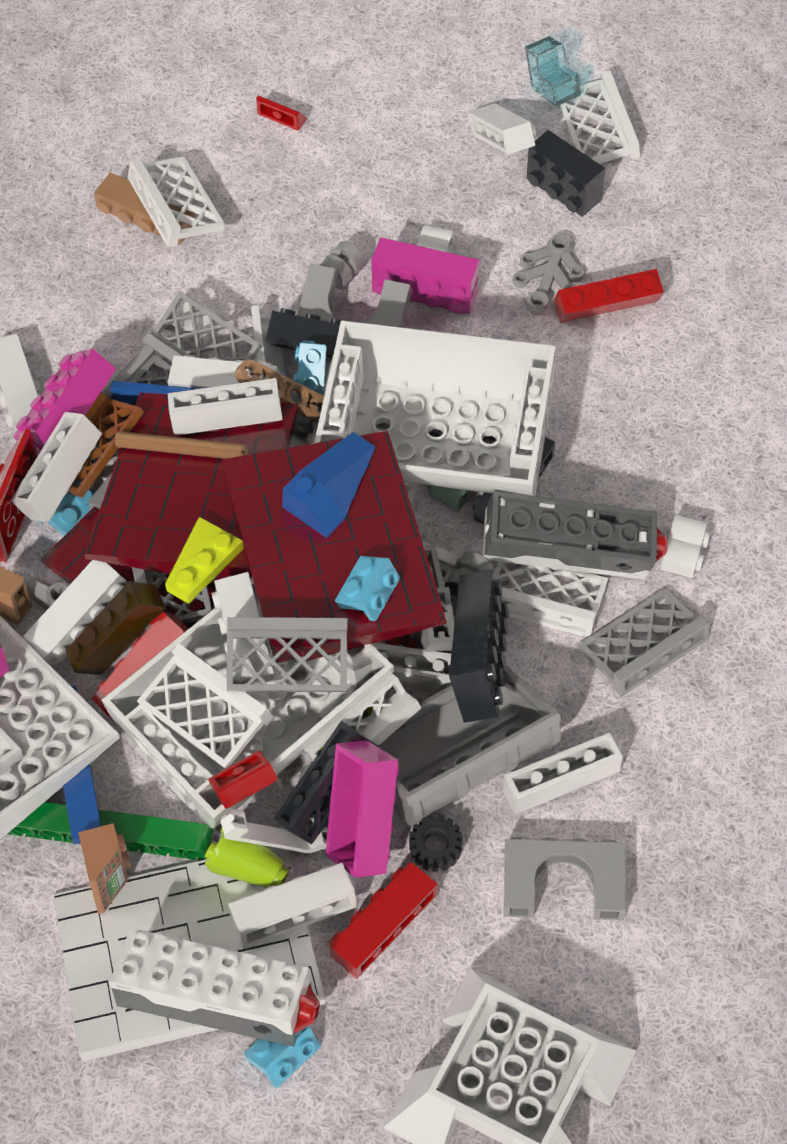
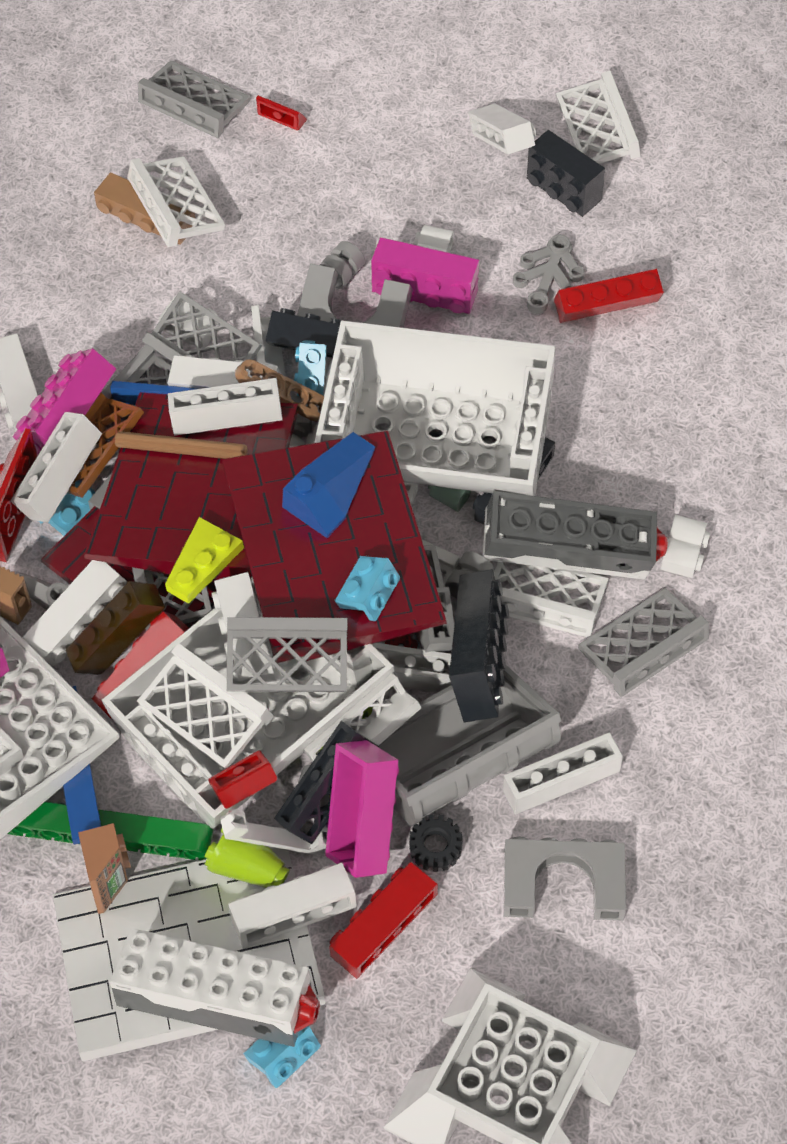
clear light blue brick [525,36,581,107] -> none
none -> light grey fence [138,60,250,138]

